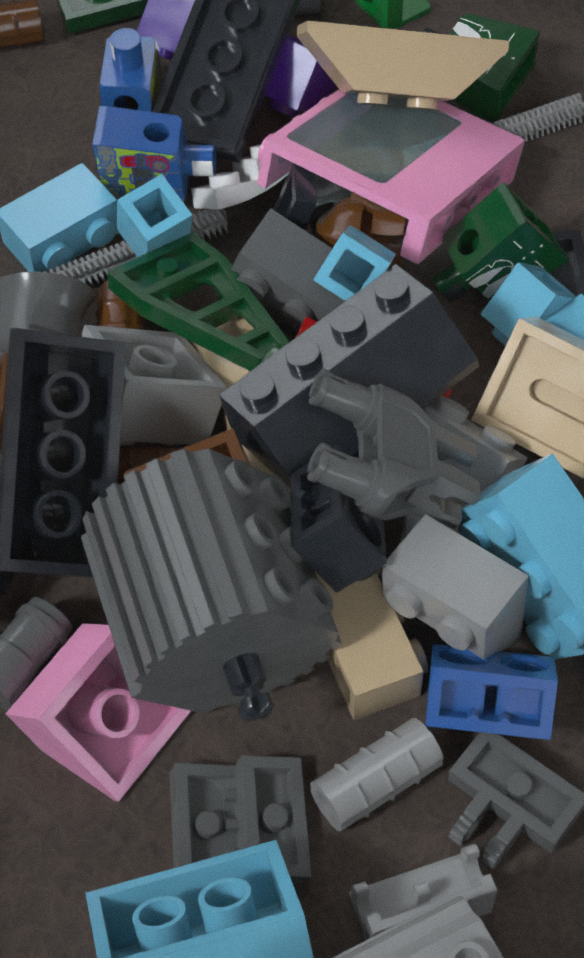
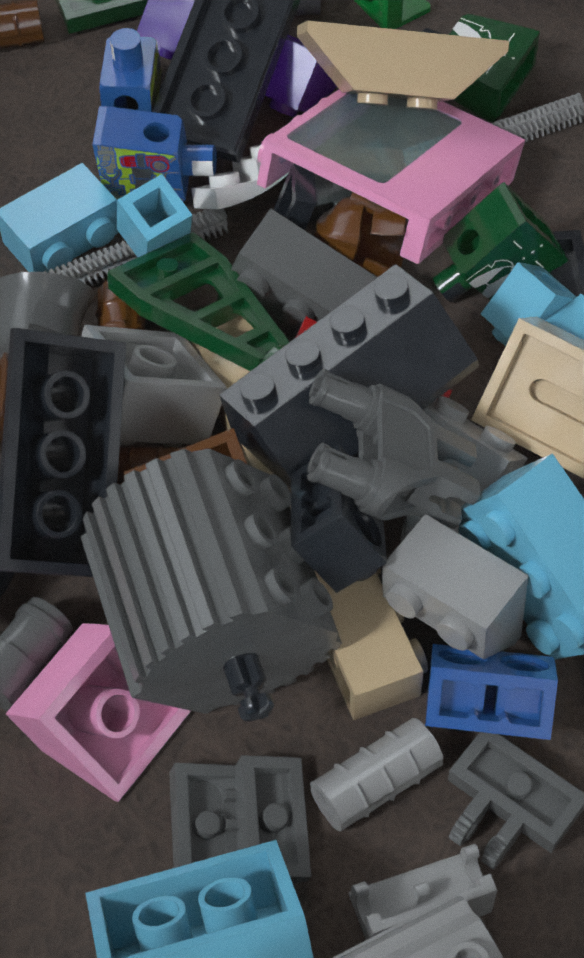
medium azure brick [313,225,396,301] -> none

